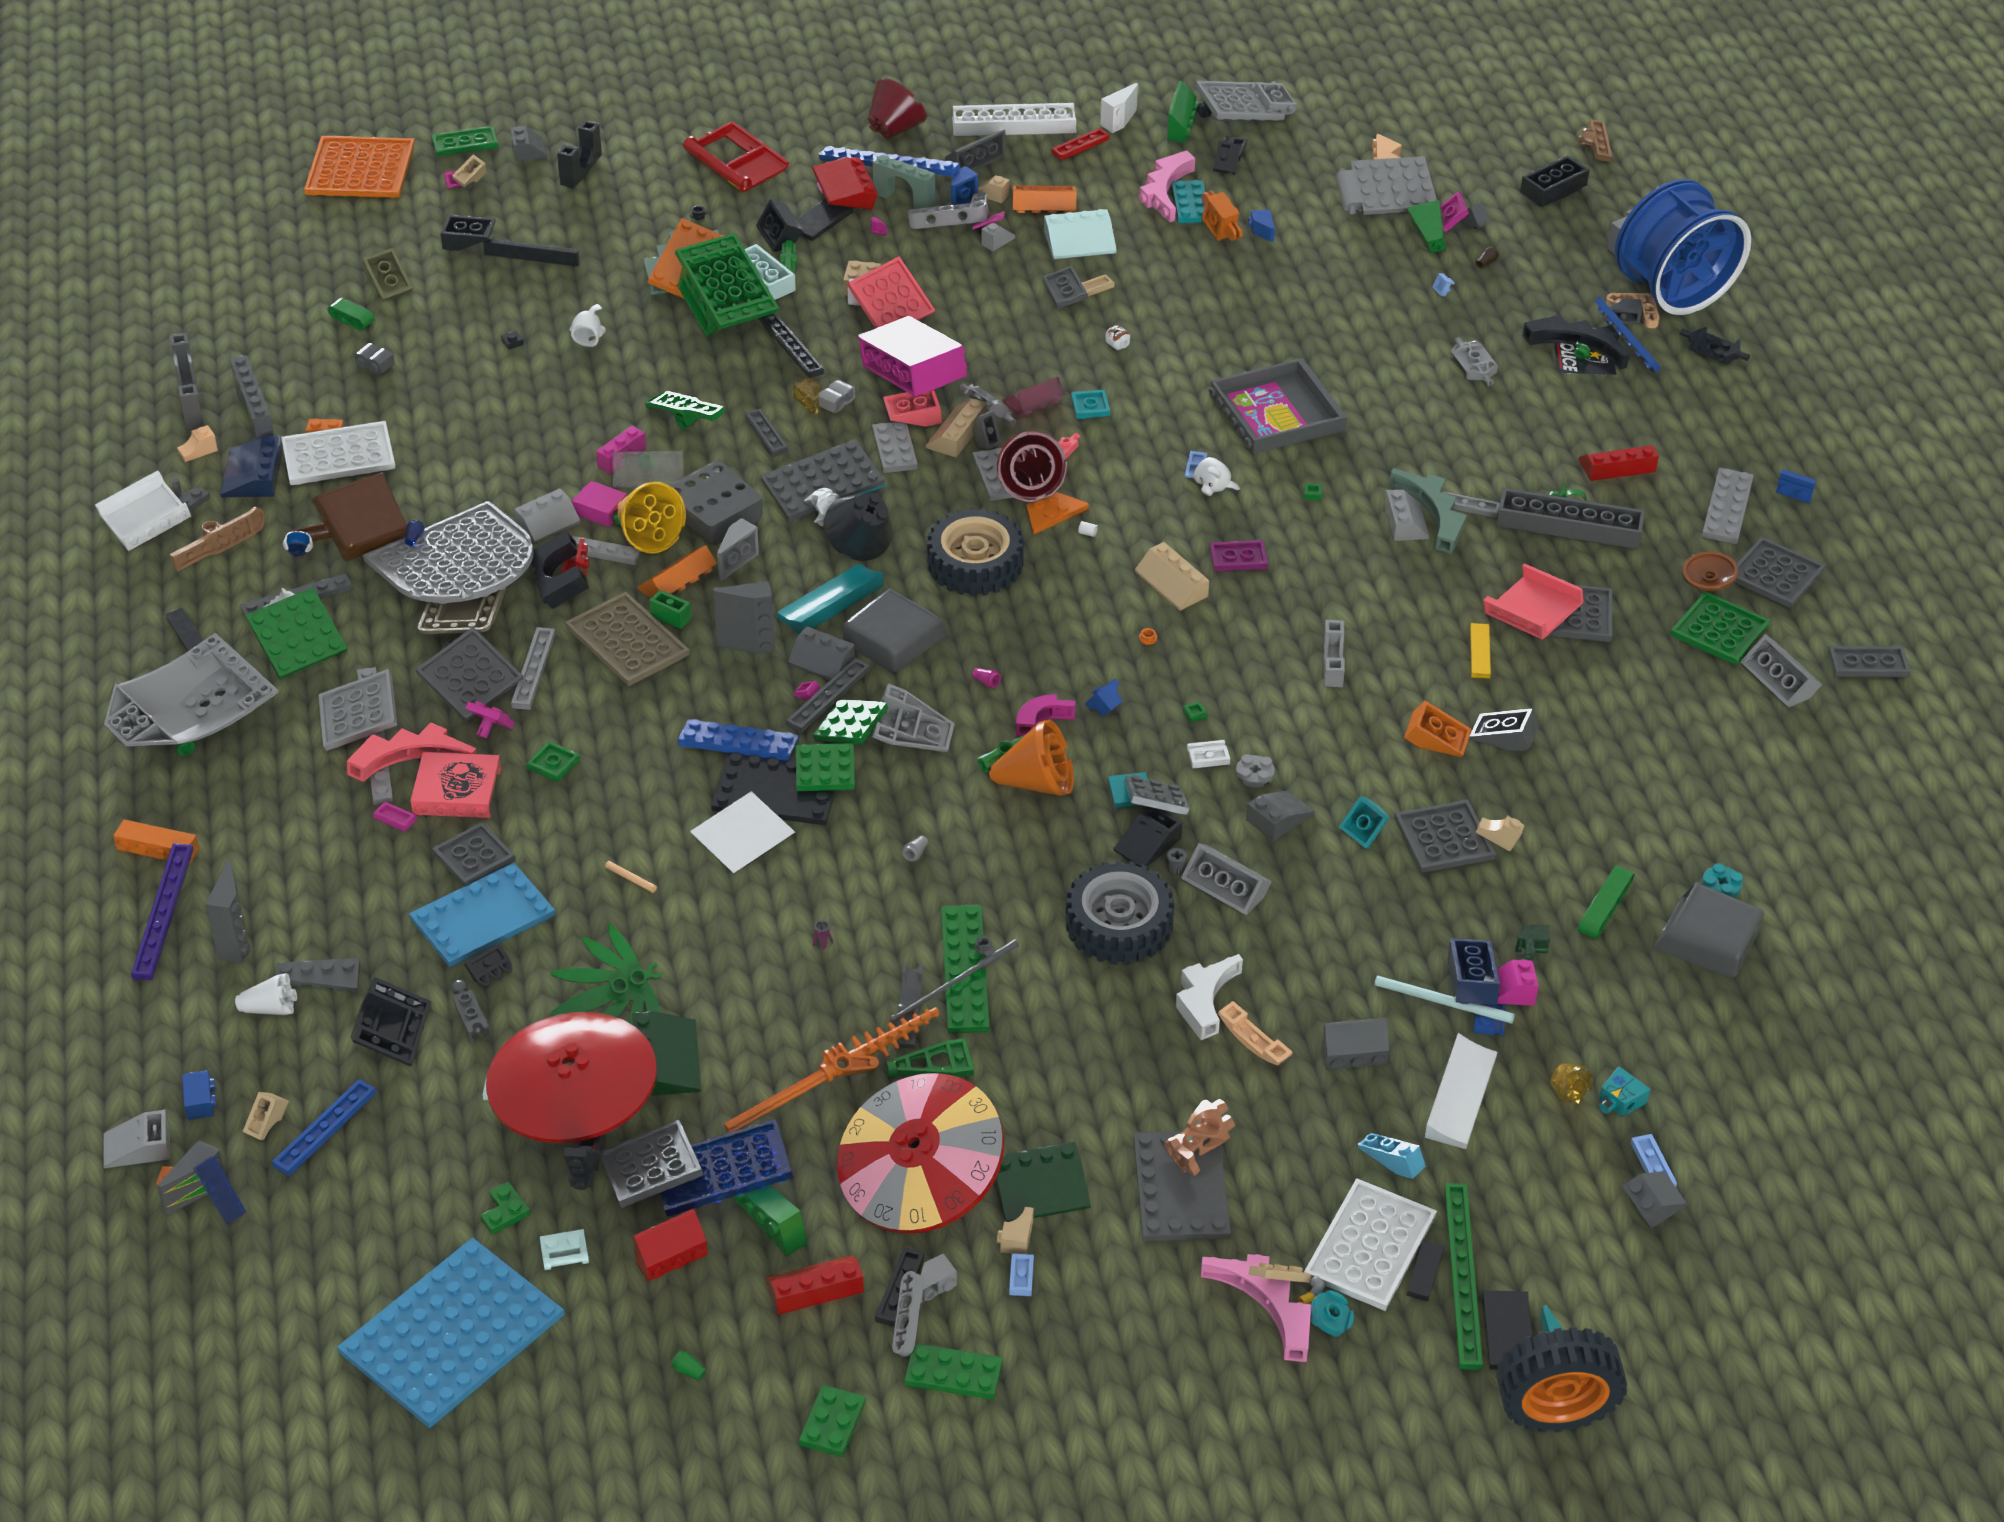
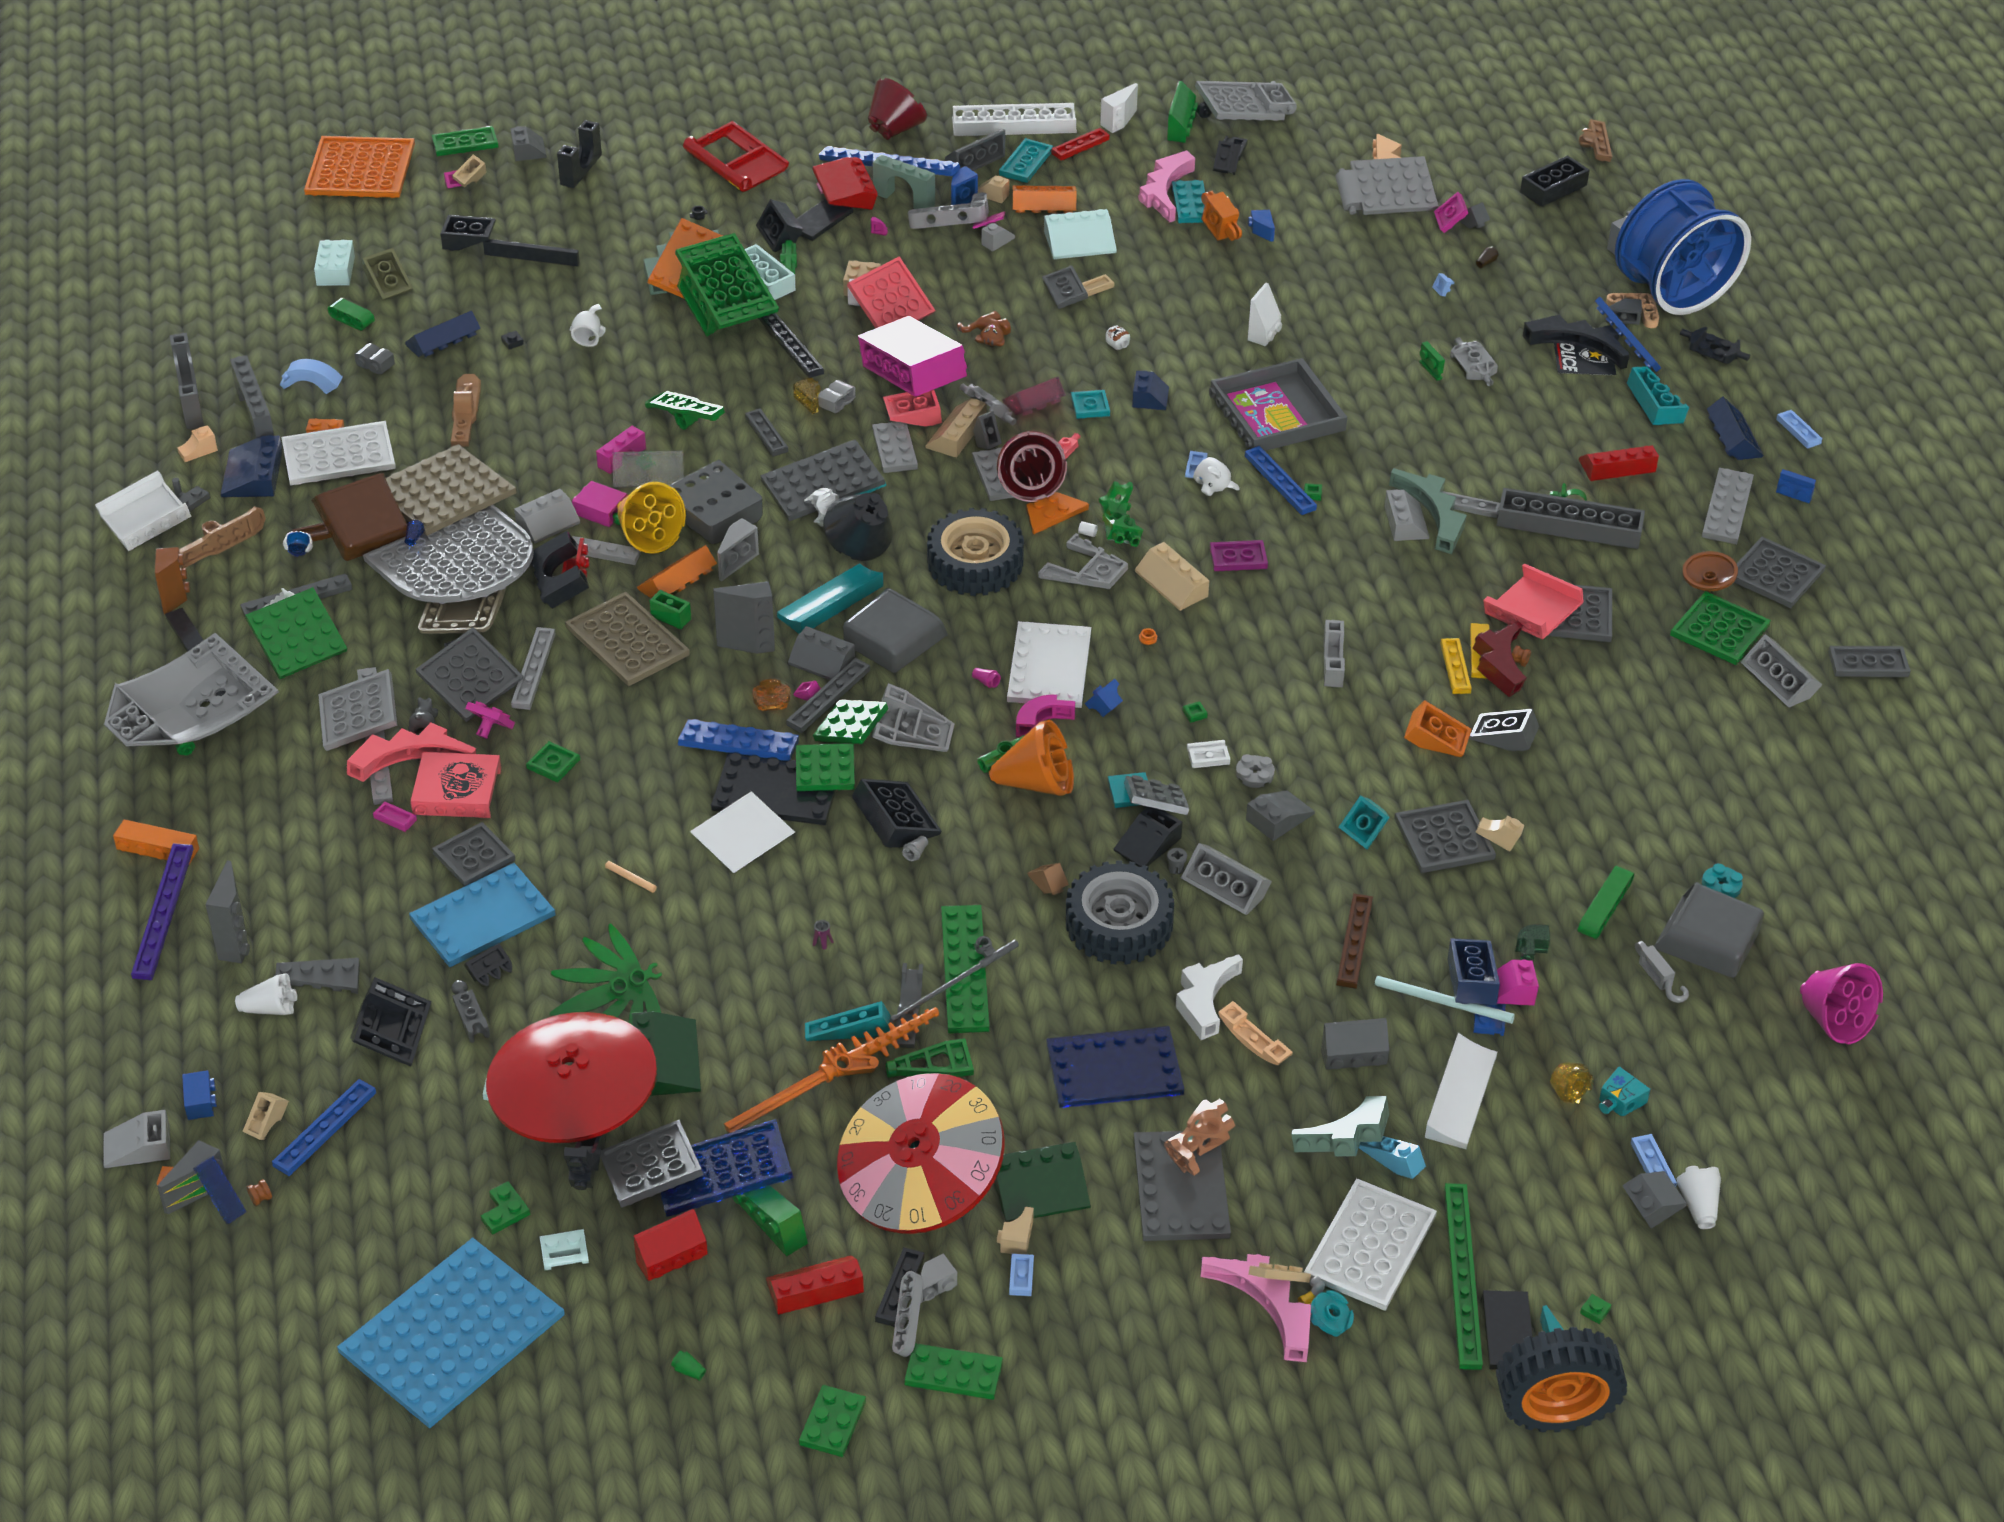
black tile [1406,1240,1444,1301] -> none
green slope [1408,200,1447,253] -> none
green plate [1574,342,1590,359] -> none
none -> dark orange slope [155,547,190,614]
none -> dark orange wheel [247,1179,272,1206]
none -> light blue arch [280,359,342,394]
none -> light aqua brick [314,240,355,286]
none -> dark tan plate [386,444,517,536]
none -> dark blue slope [405,310,481,357]
none -> dark grey animal [408,697,438,733]
none -> medium nougat piece [451,374,481,447]
none -> clear orange plate [753,679,790,711]
none -> teal slope [805,1001,891,1041]
none -> black slope [852,779,942,848]
none -> dark orange animal [957,311,1011,347]
none -> teal plate [999,138,1053,183]
none -> white plate [1007,621,1091,708]
none -> medium nougat slope [1027,863,1069,895]
none -> light grey wing [1038,533,1128,589]
none -> clear blue plate [1046,1026,1184,1108]
none -> green hips [1098,481,1144,547]
none -> dark blue slope [1132,370,1169,410]
none -> blue plate [1245,446,1317,515]
none -> white slope [1248,283,1282,346]
none -> sand green arch [1291,1096,1389,1156]
none -> reddish brown tile [1336,893,1373,989]
none -> green plate [1419,341,1445,381]
none -> yellow tile [1440,638,1472,694]
none -> dark red arch [1472,621,1527,697]
none -> dark orange wheel [1512,645,1531,667]
none -> green plate [1580,1294,1612,1325]
none -> teal wedge [1627,366,1689,425]
none -> light grey piece [1635,941,1689,1003]
none -> white cone [1677,1166,1721,1229]
none -> dark blue slope [1707,396,1764,460]
none -> light blue plate [1776,410,1822,449]
none -> dark pink cone [1800,963,1883,1045]

